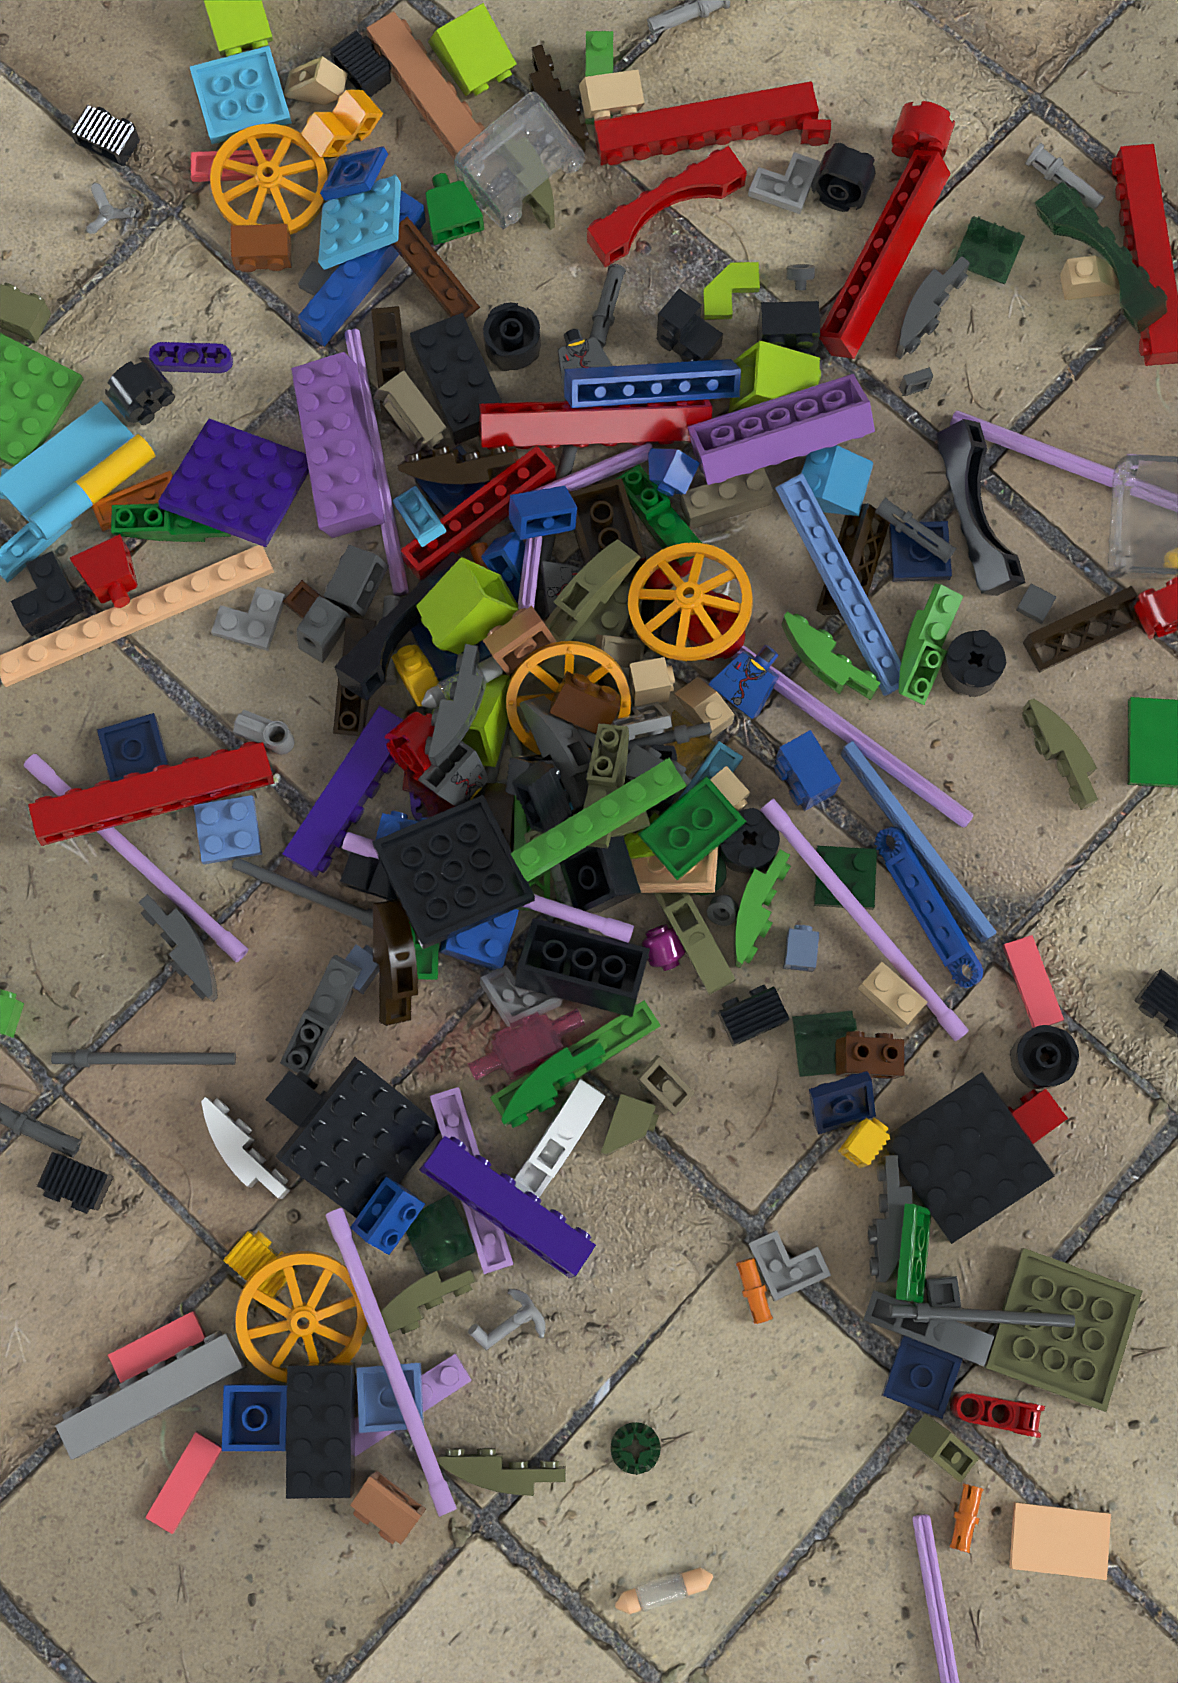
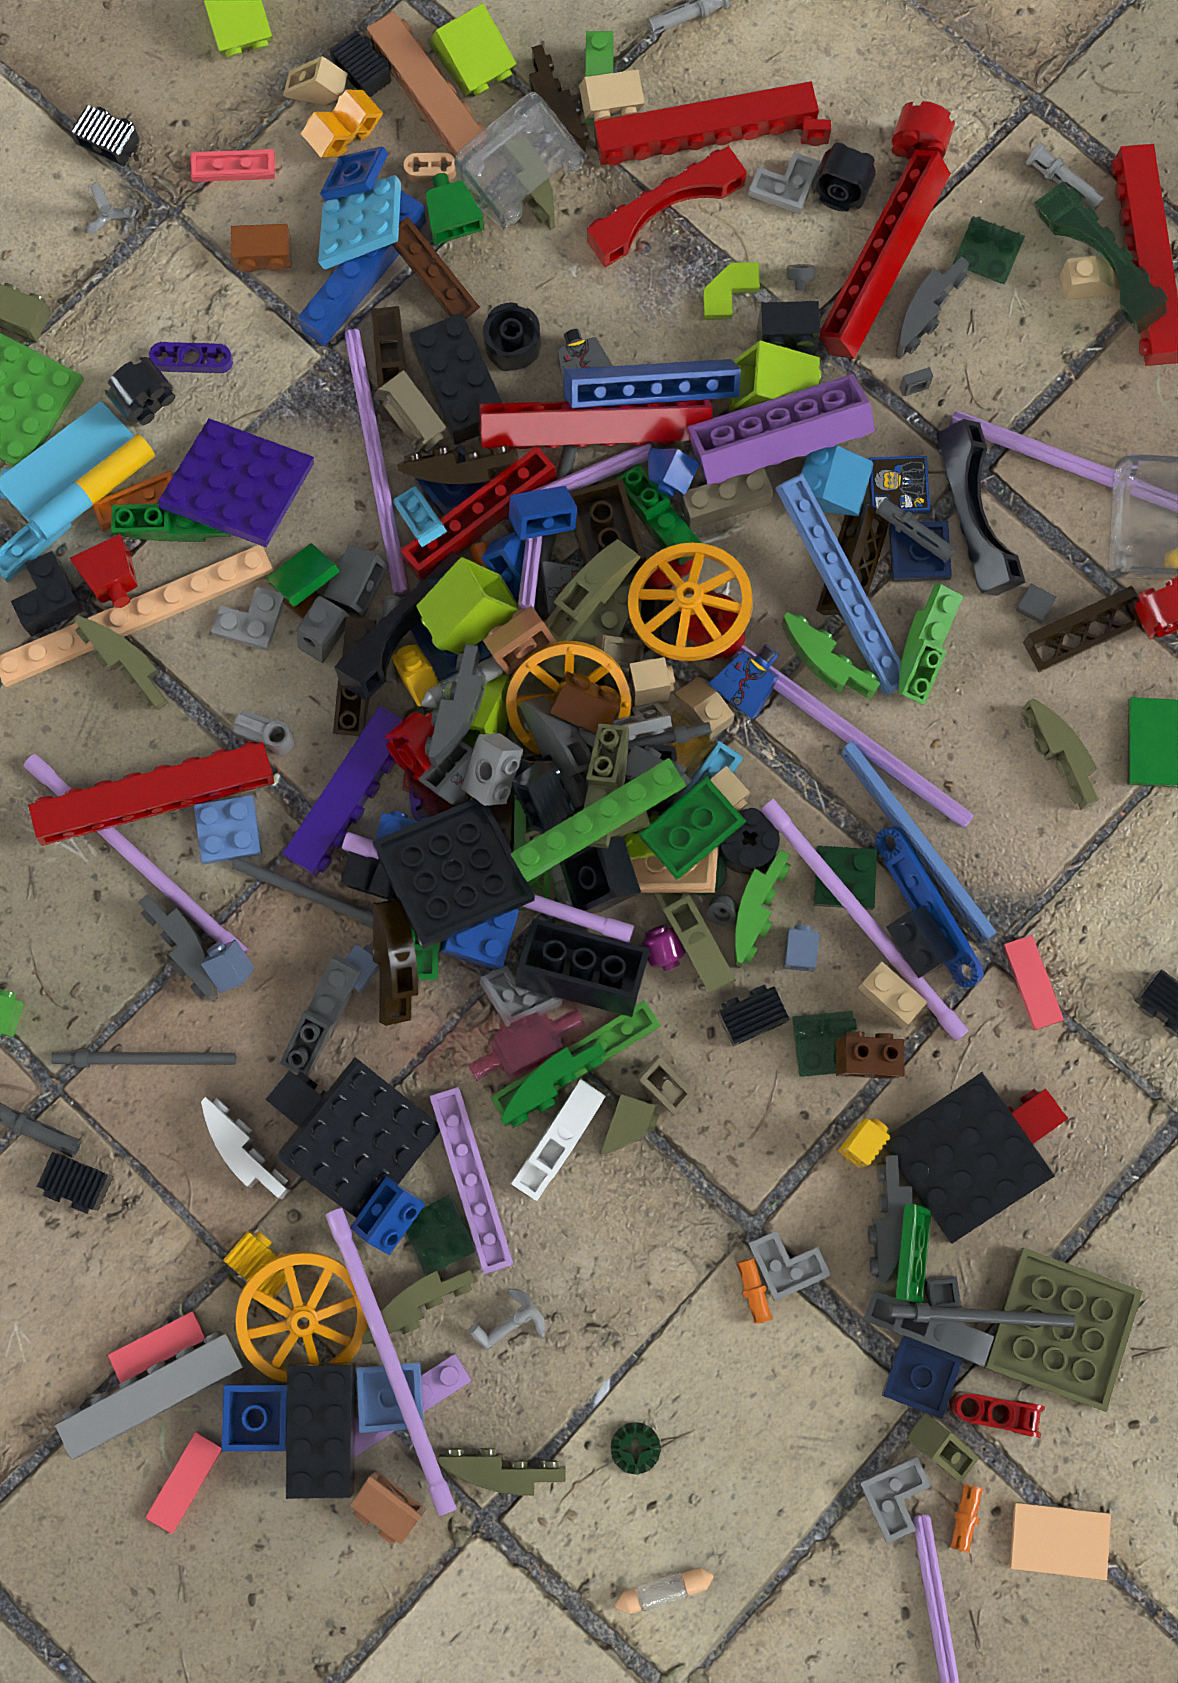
dark blue plate [97,713,169,782] -> none
medium azure plate [190,46,292,144] -> none
light orange wheel [210,124,328,235] -> none
medium lavender brick [291,352,385,538] -> none
dark grey tile [298,261,334,296] -> none
dark purple brick [419,1136,596,1279] -> none
dark grey pin [589,264,626,348] -> none
black brick [656,289,723,362] -> none
blue brick [774,730,842,811] -> none
dark blue plate [809,1071,876,1135] -> none
black brick [941,630,1006,697] -> none
black brick [1010,1025,1079,1090] -> none
none -> olive slope [74,616,168,710]
none -> sand blue brick [201,939,255,993]
none -> green tile [266,543,340,607]
none -> light nougat beam [403,153,457,183]
none -> light grey brick [461,733,524,805]
none -> light grey plate [859,1456,931,1544]
none -> tile [869,456,930,515]
none -> black brick [887,905,957,978]

